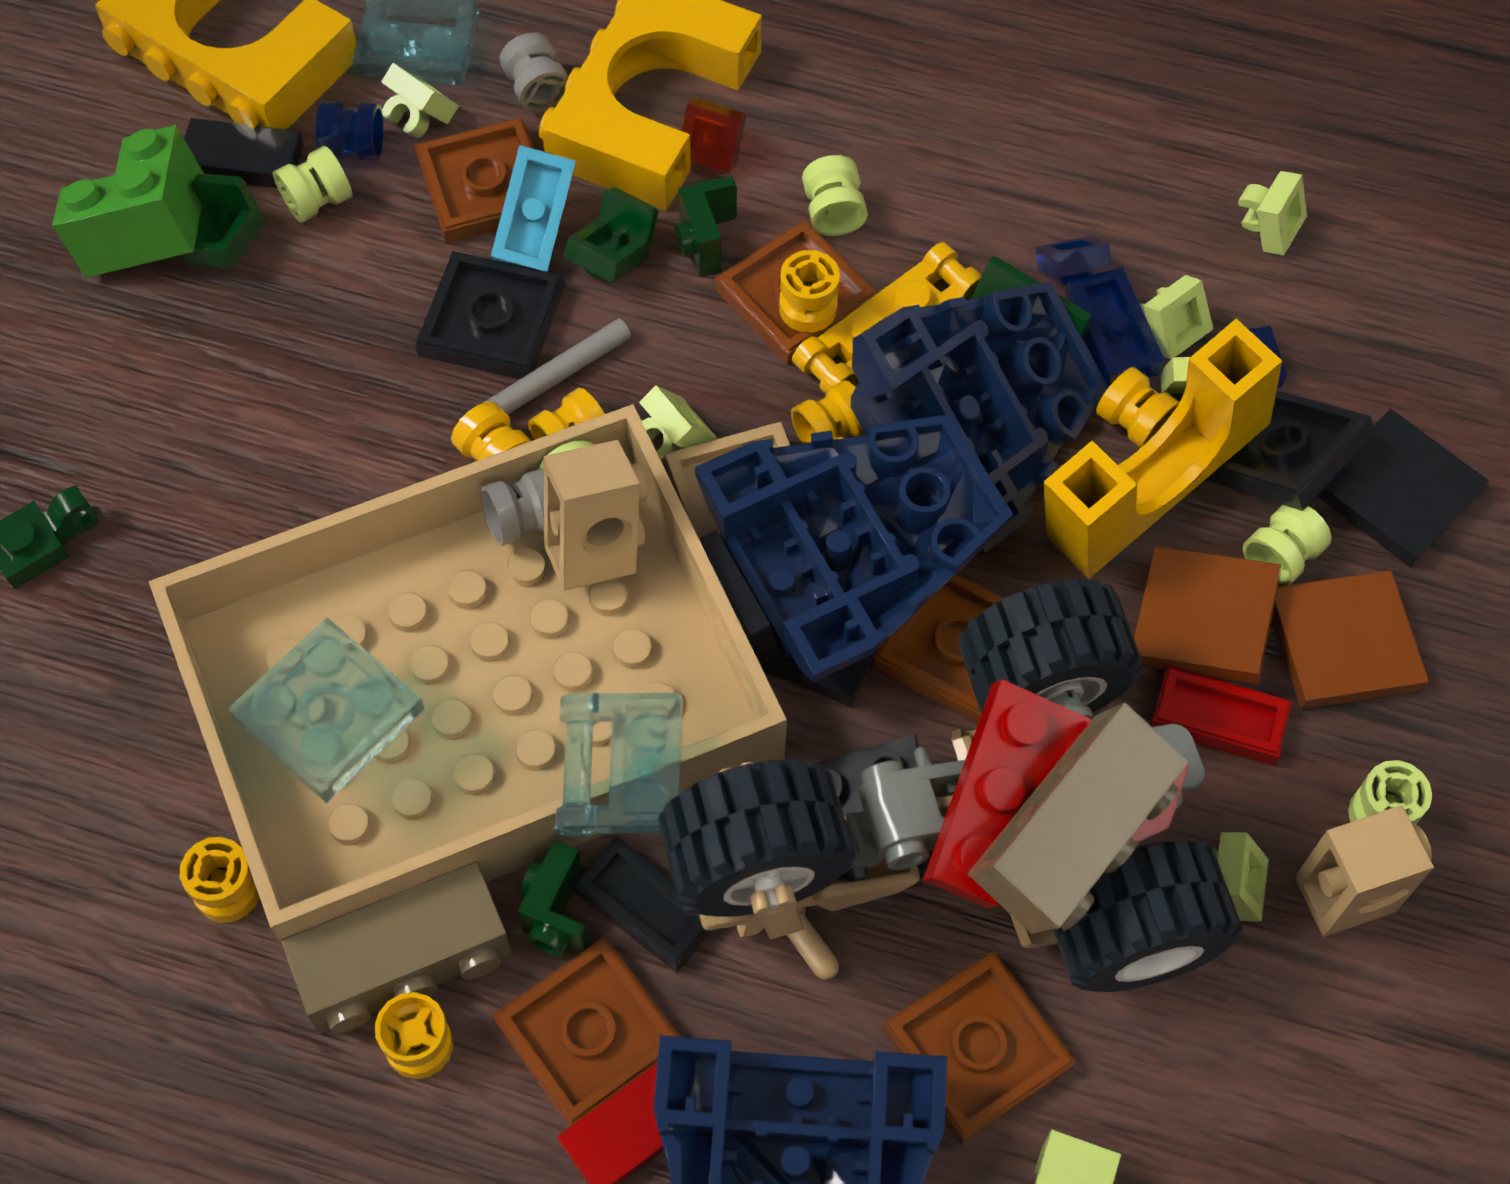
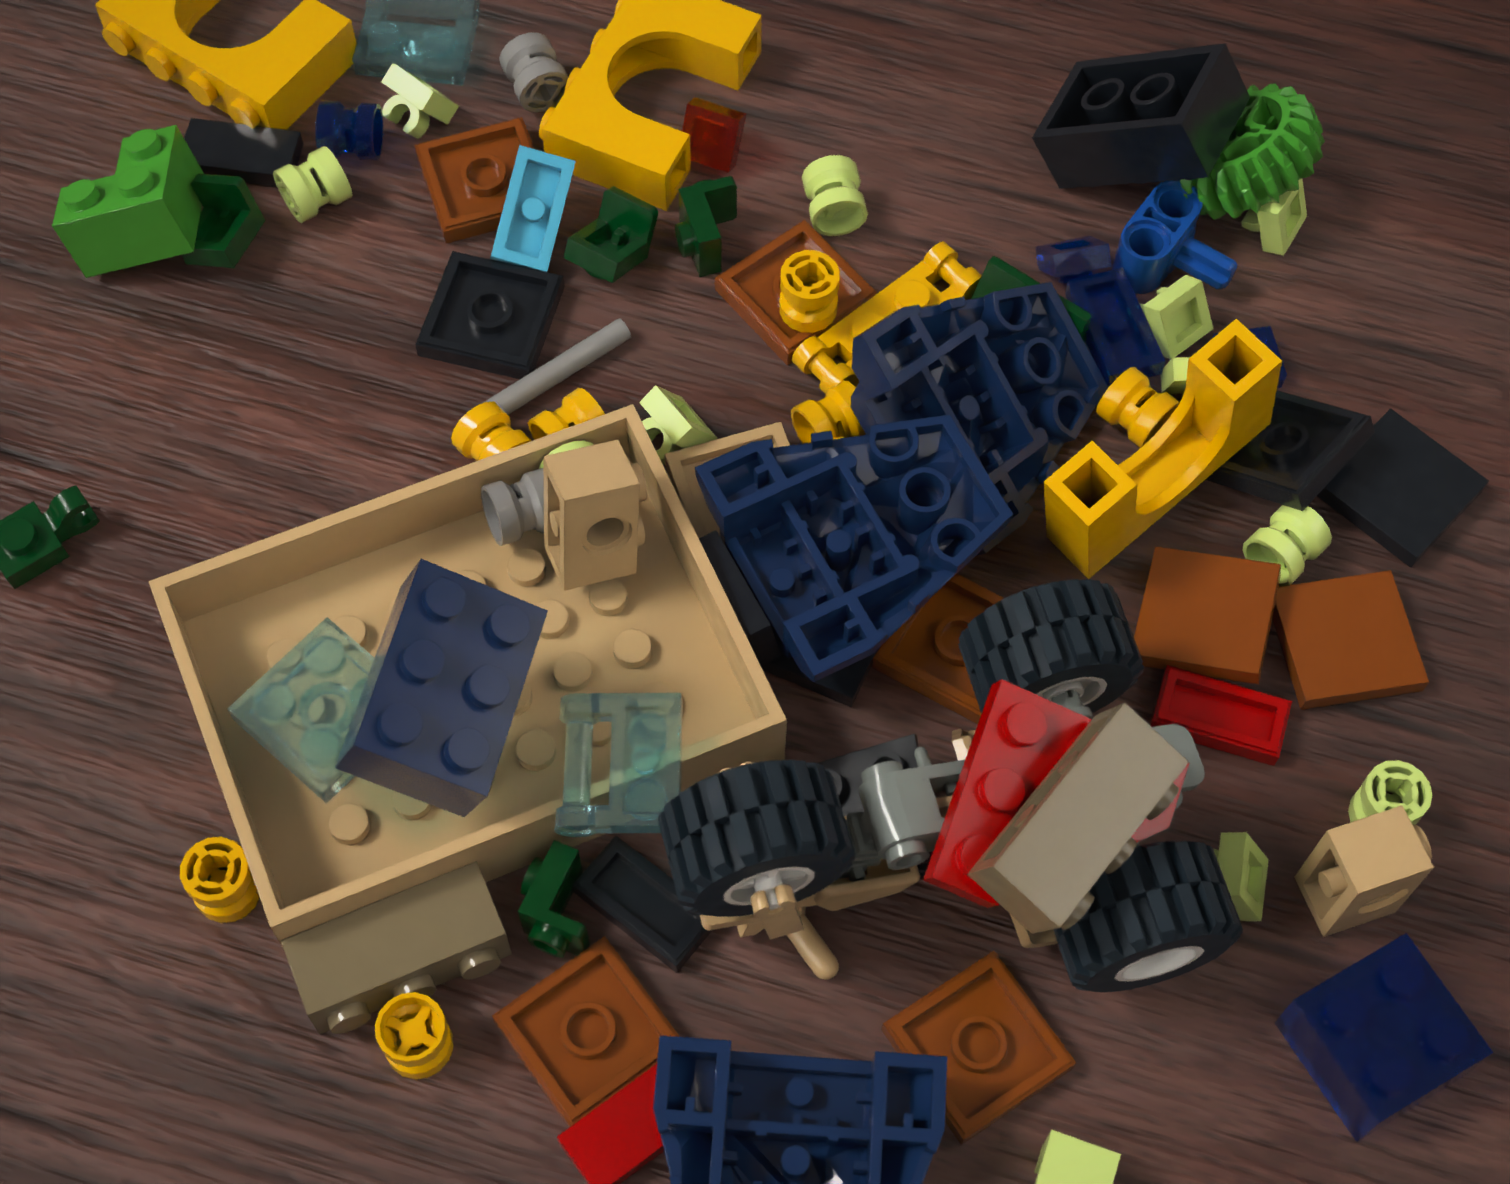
none -> dark blue brick [335,559,548,817]
none -> black brick [1032,43,1250,189]
none -> blue beam [1112,180,1238,294]
none -> bright green gear [1180,83,1325,220]
none -> clear blue brick [1275,933,1494,1142]

